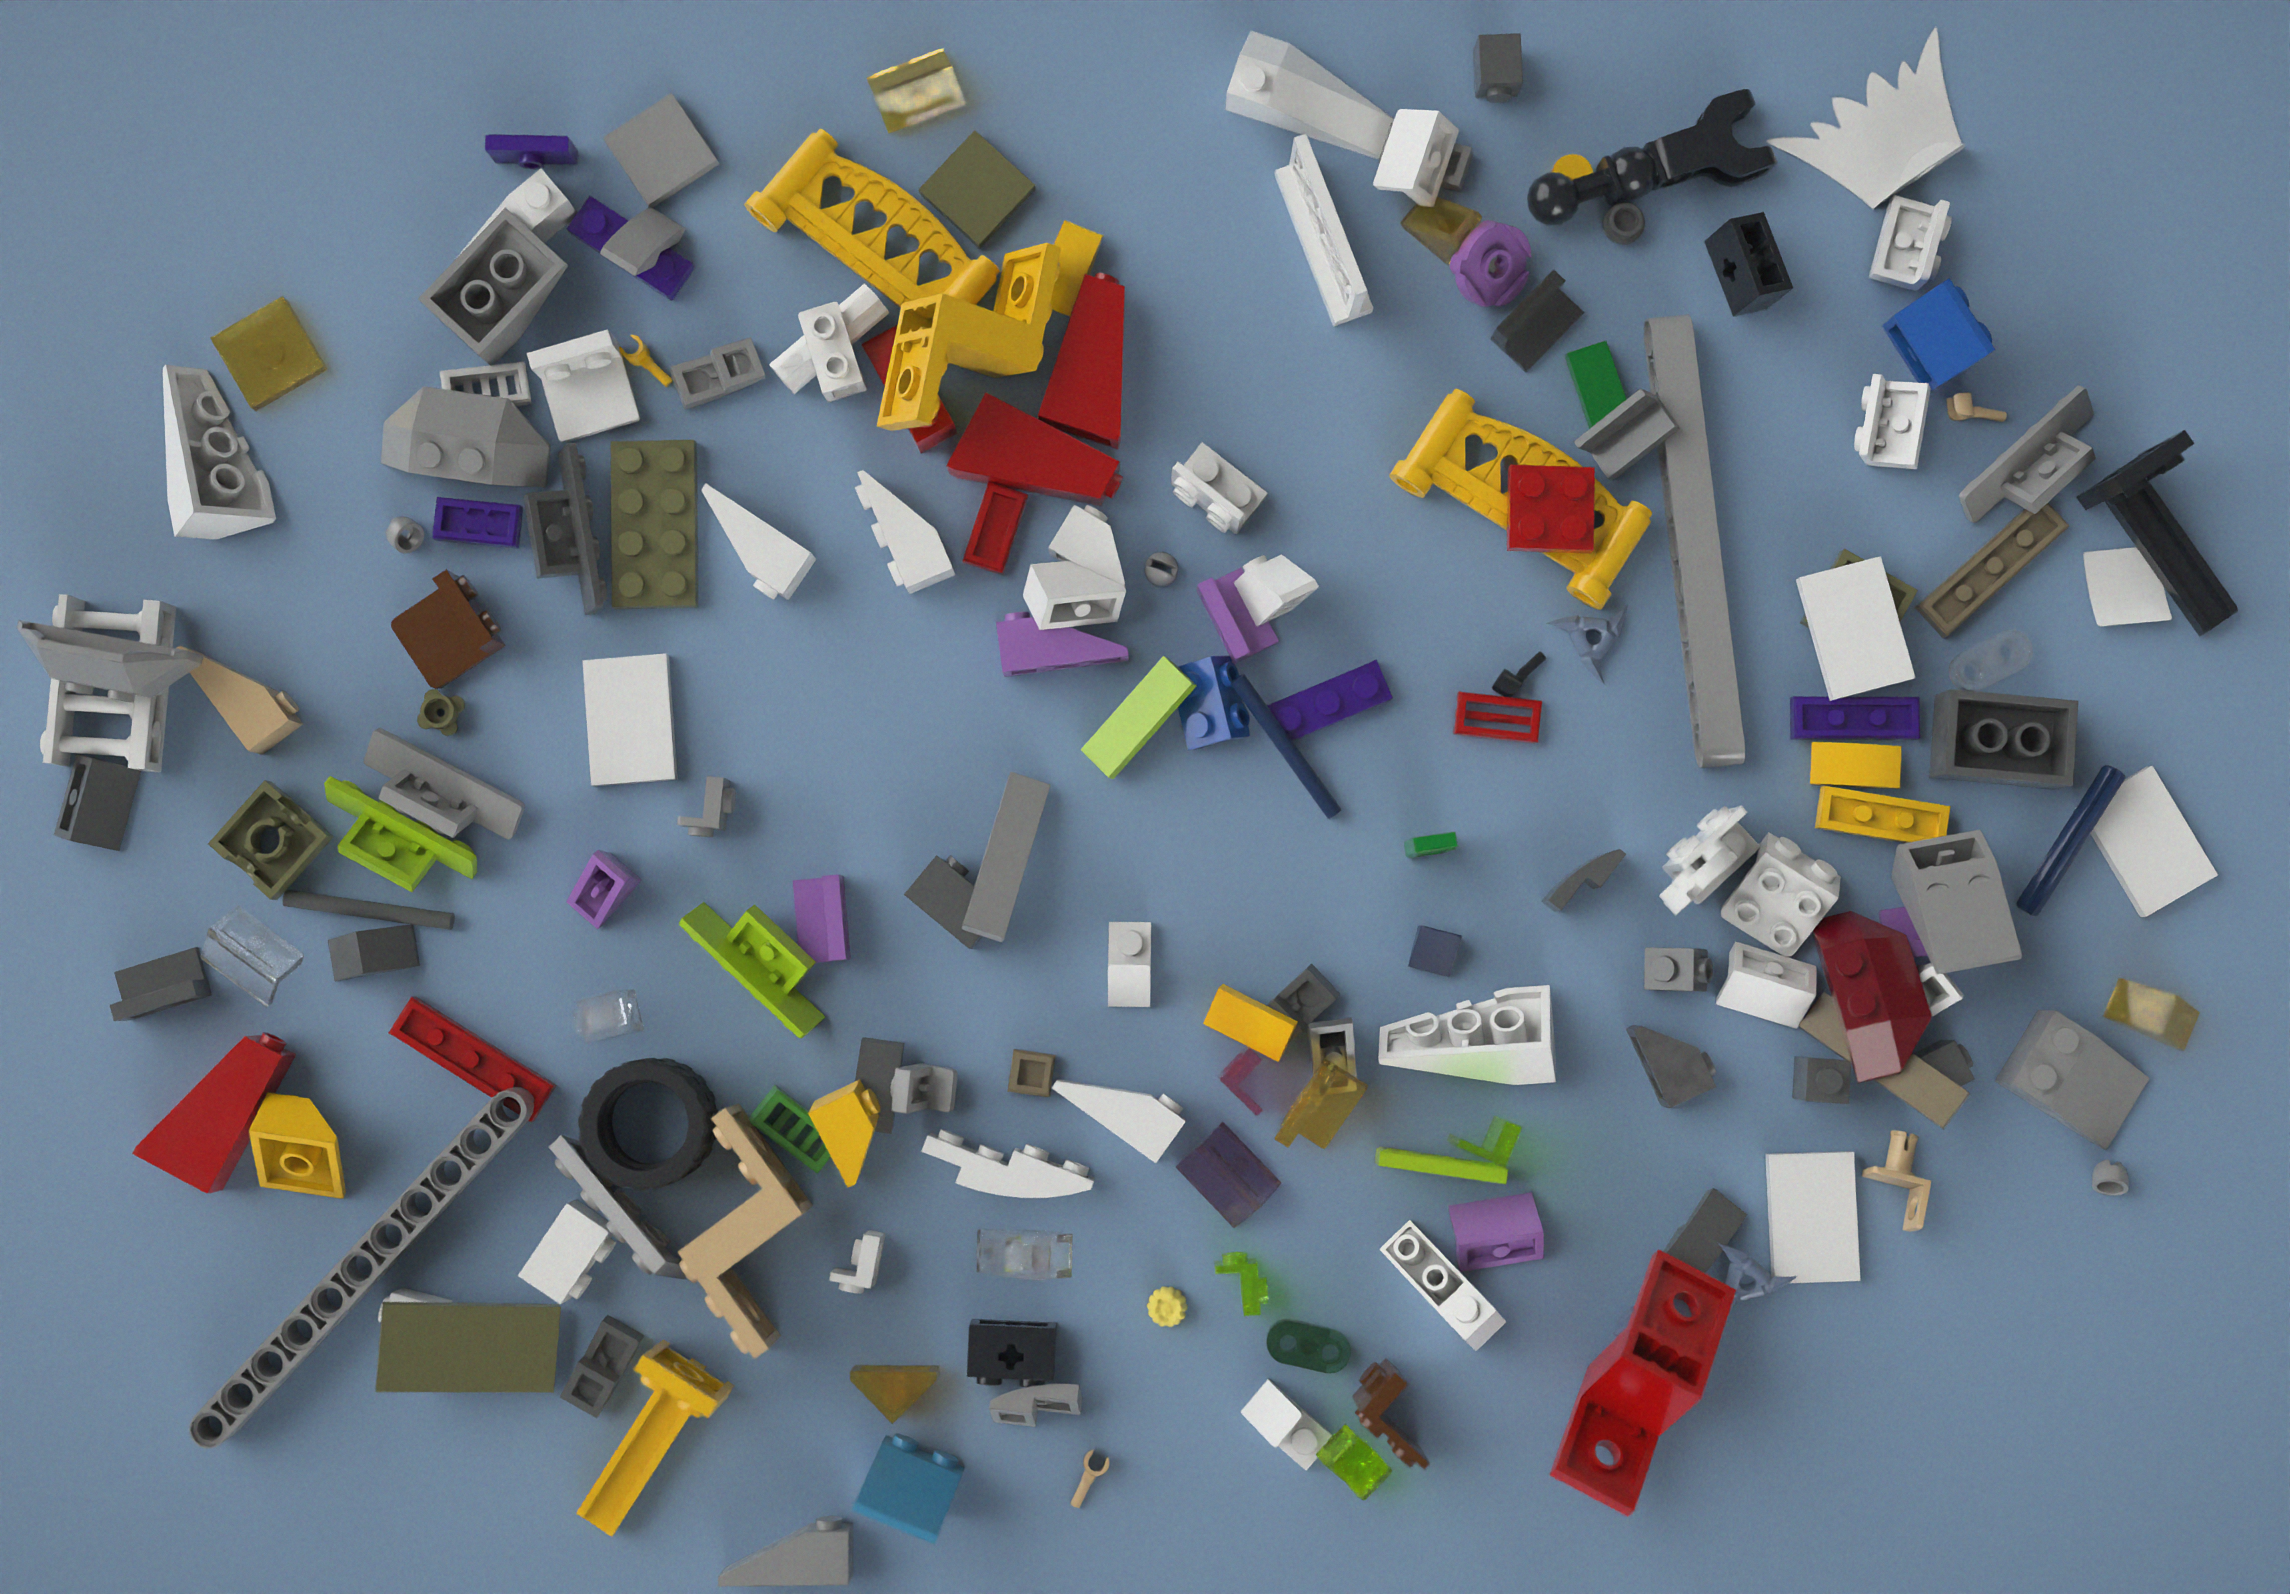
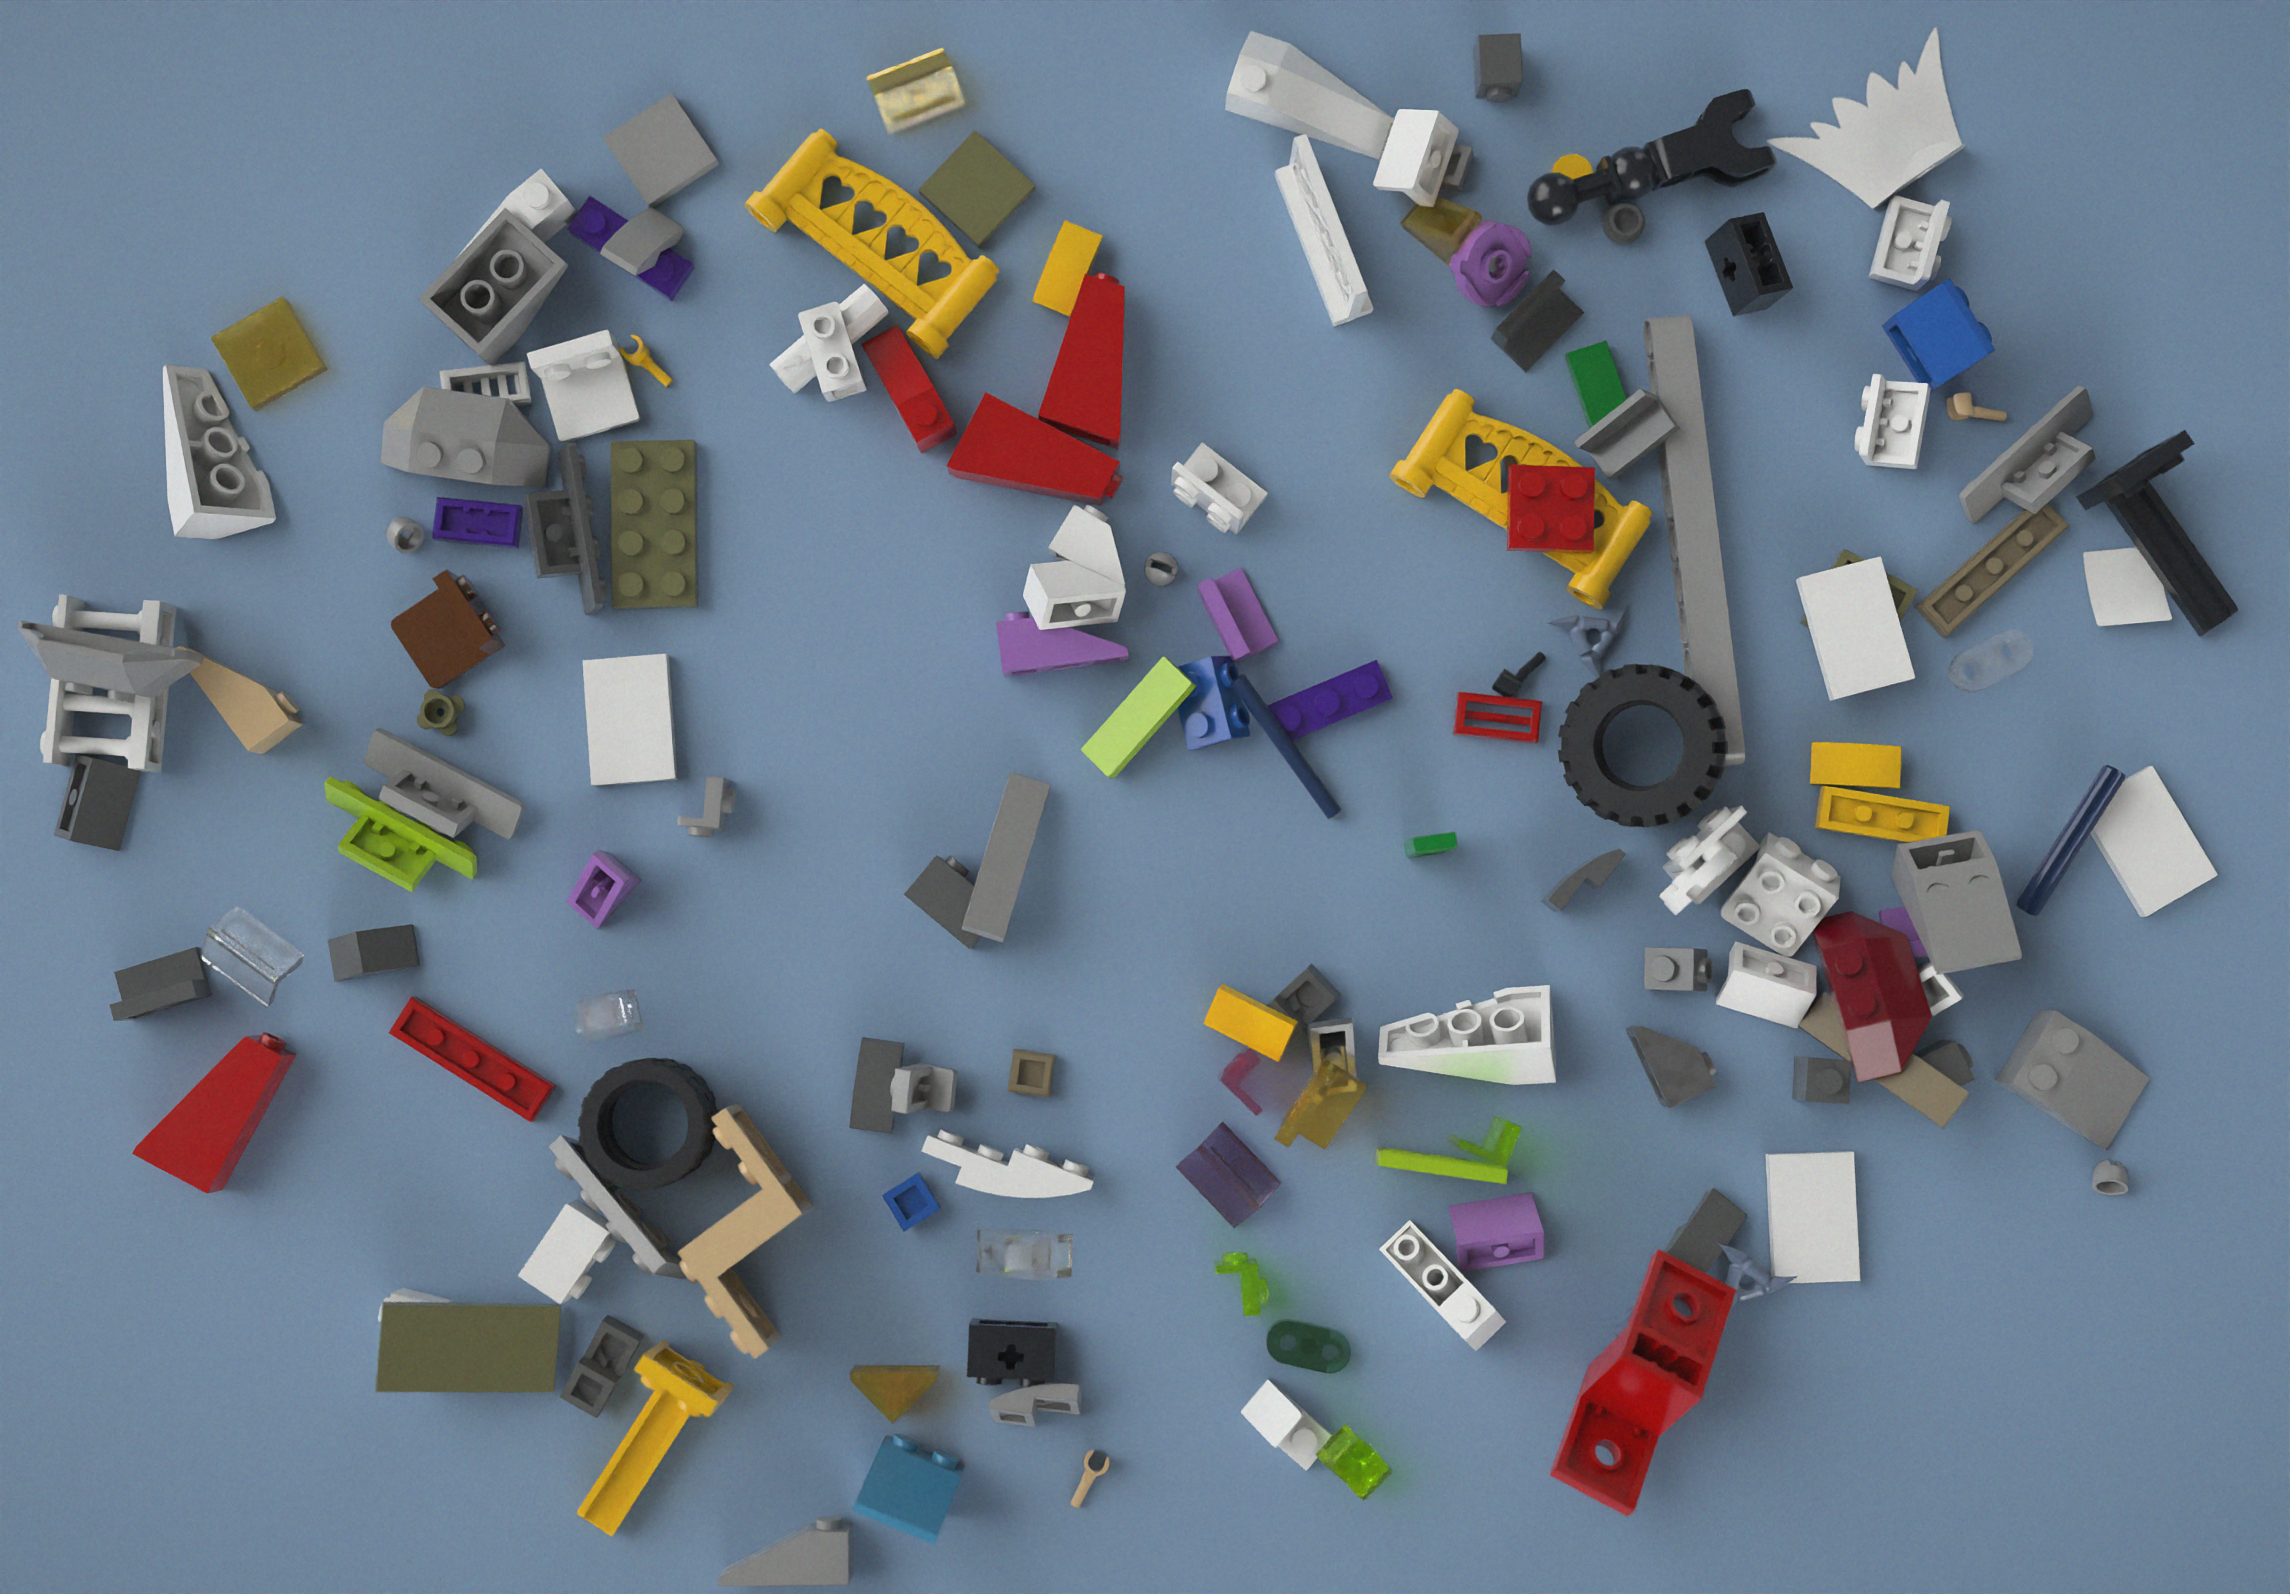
light grey beam [189,1087,534,1449] -> none
olive brick [208,780,334,900] -> none
yellow slope [249,1092,346,1199] -> none
dark grey bar [283,890,455,930] -> none
dark purple plate [485,134,578,169] -> none
light grey slope [670,337,766,410] -> none
lime bracket [679,902,825,1039] -> none
white slope [701,484,816,600] -> none
bright green slope [749,1085,831,1174] -> none
medium lavender panel [792,874,851,963] -> none
yellow slope [808,1079,880,1188] -> none
white bracket [829,1230,886,1294] -> none
white slope [855,470,956,594] -> none
yellow bracket [877,243,1061,431] -> none
red tile [962,482,1029,575] -> none
white slope [1052,1079,1186,1163] -> none
white slope [1108,922,1151,1007] -> none
light yellow piece [1147,1286,1188,1327] -> none
white slope [1234,554,1319,627] -> none
reddish brown bracket [1352,1358,1431,1470] -> none
dark blue slope [1408,925,1462,977] -> none
dark purple tile [1790,696,1920,740] -> none
tan bracket [1861,1130,1931,1232] -> none
dark grey brick [1929,689,2079,789] -> none
clear yellow slope [2103,978,2200,1051] -> none
none -> blue plate [882,1171,941,1232]
none -> black tyre [1558,664,1728,828]

